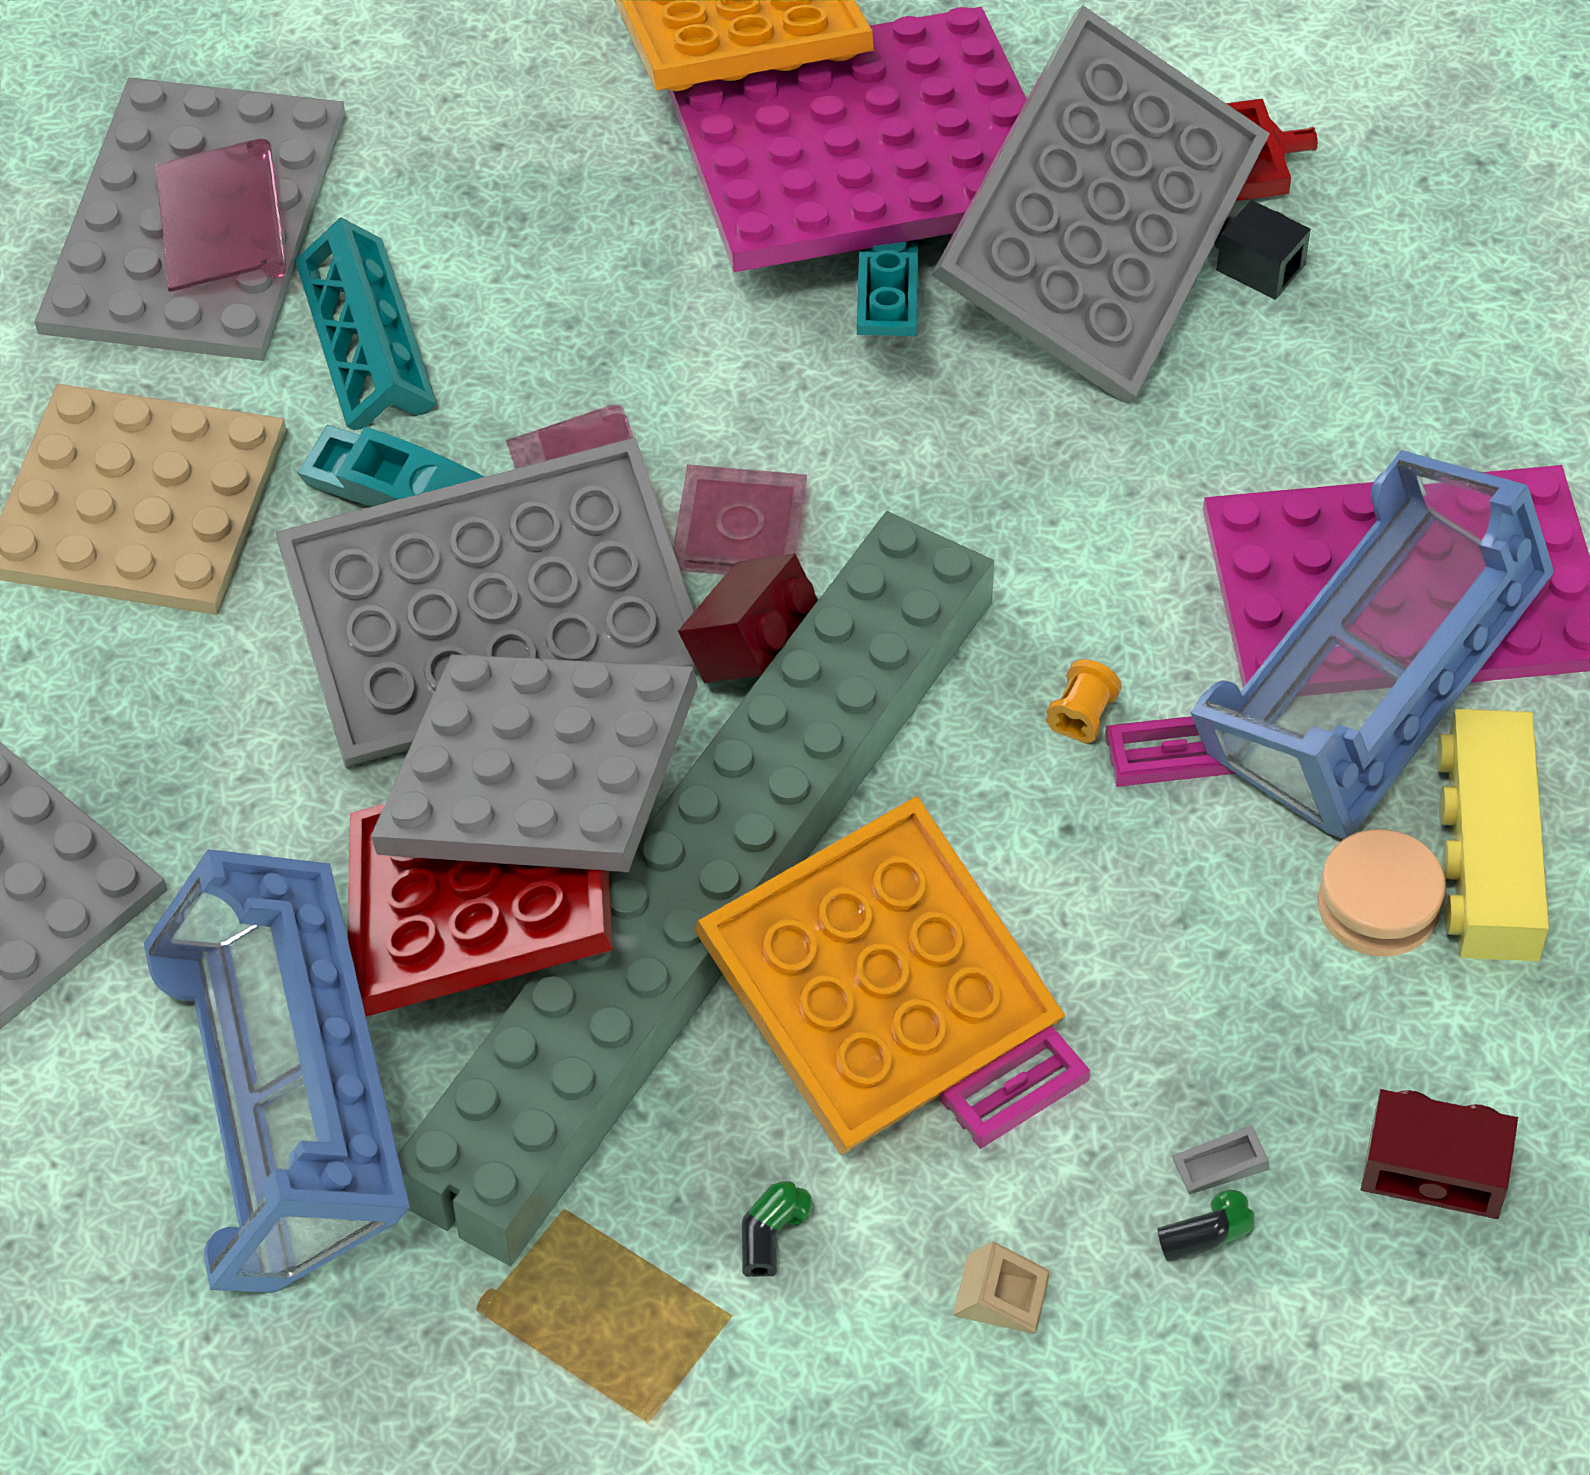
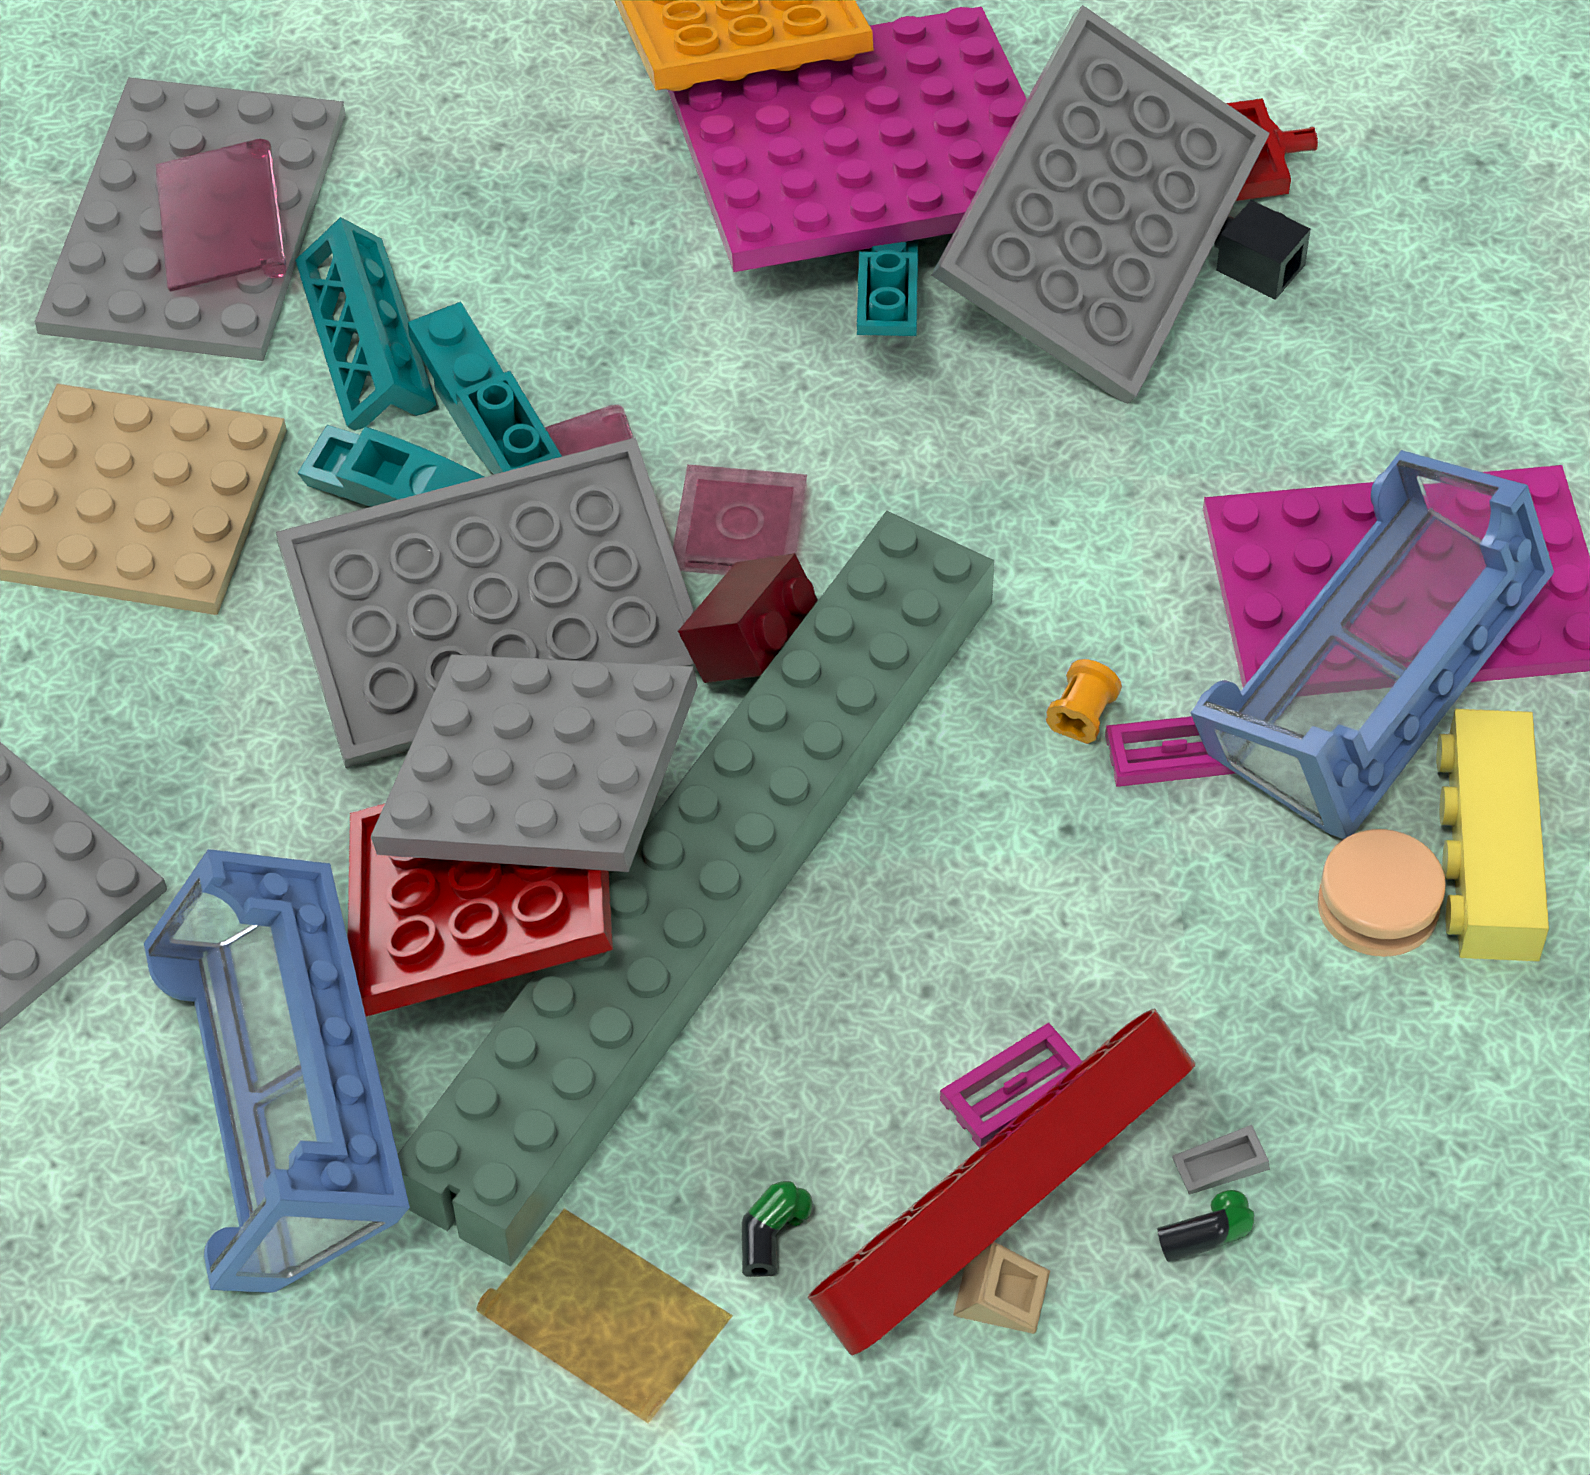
light orange plate [694,796,1065,1156] -> none
dark red brick [1360,1089,1519,1220] -> none
none -> teal slope [407,301,562,474]
none -> red beam [808,1009,1196,1356]

